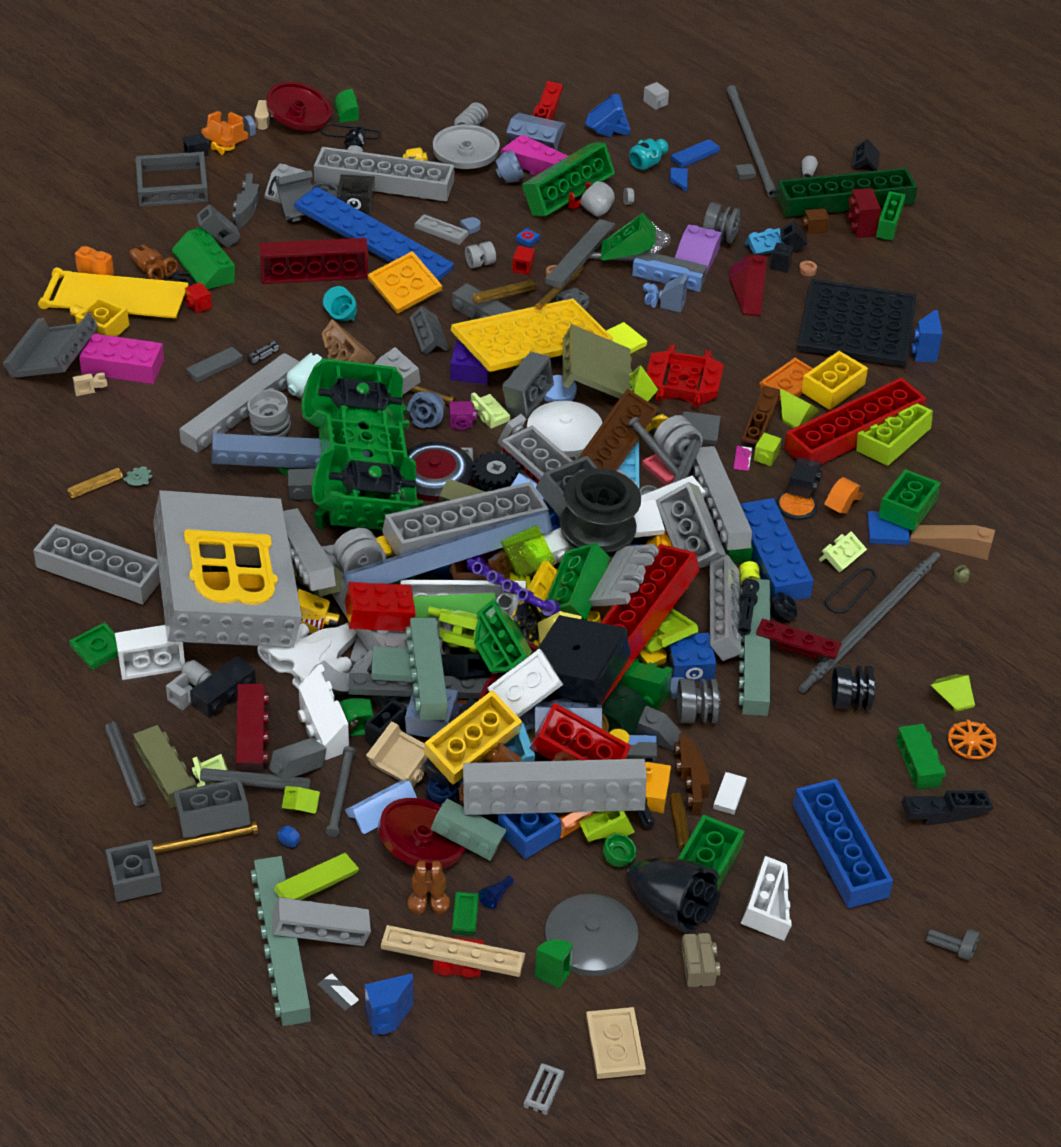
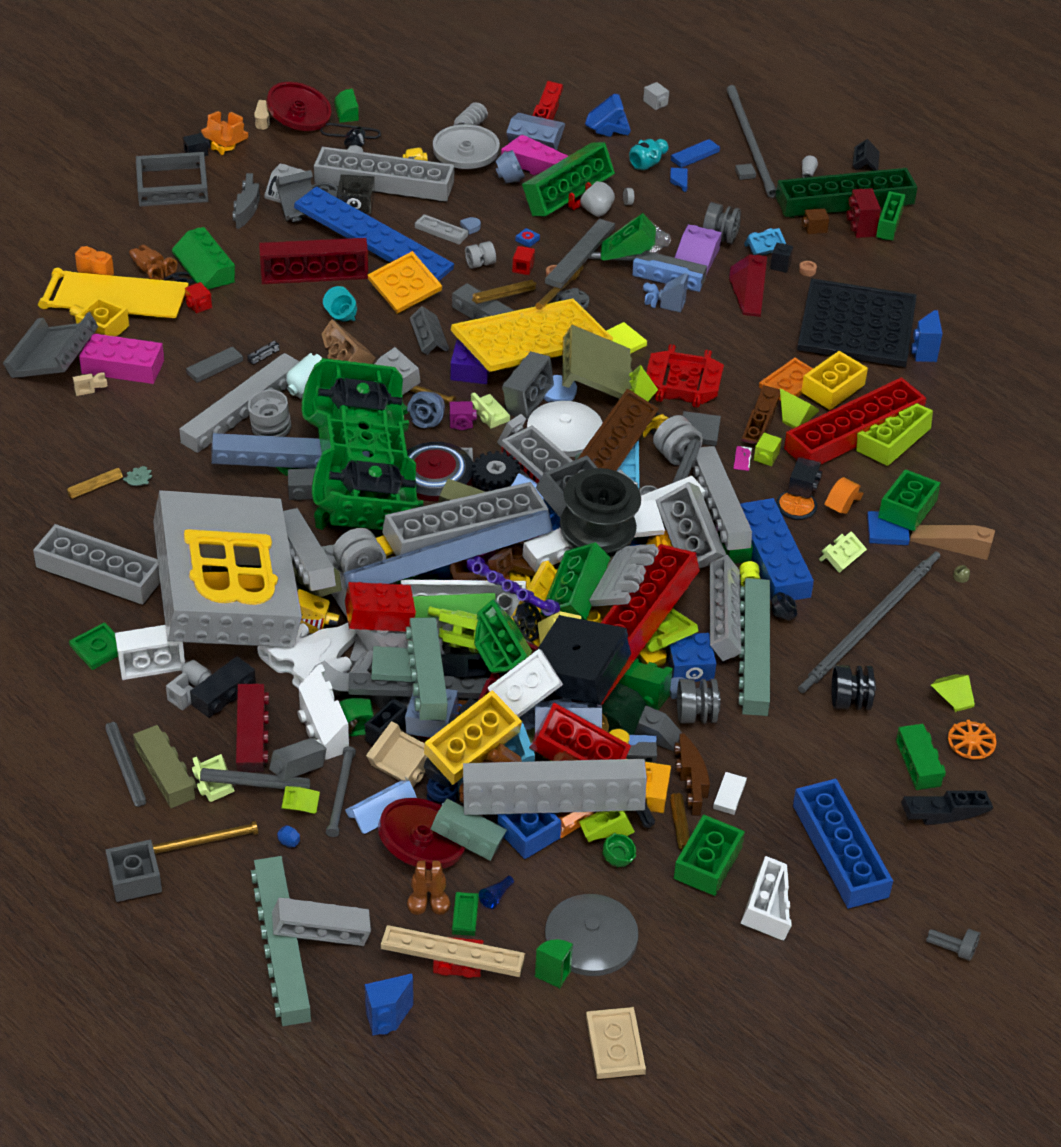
dark grey brick [174,778,251,838] -> none
dark grey brick [197,204,241,248] -> none
sand blue tile [243,115,256,136] -> none
lime tile [274,853,359,900] -> none
sticker [318,974,359,1010] -> none
clear neon green tile [501,525,556,579] -> none
light grey tile [524,1063,565,1115] -> none
black cylinder [627,858,721,934] -> none
dark grey bar [628,417,678,476] -> none
coral tile [642,454,675,486] -> none
dark tan brick [681,933,720,987] -> none
black pin [738,579,760,635] -> none
dark red bracket [756,618,842,659] -> none
black brick [780,221,807,253] -> none
black piece [825,567,877,613] -> none

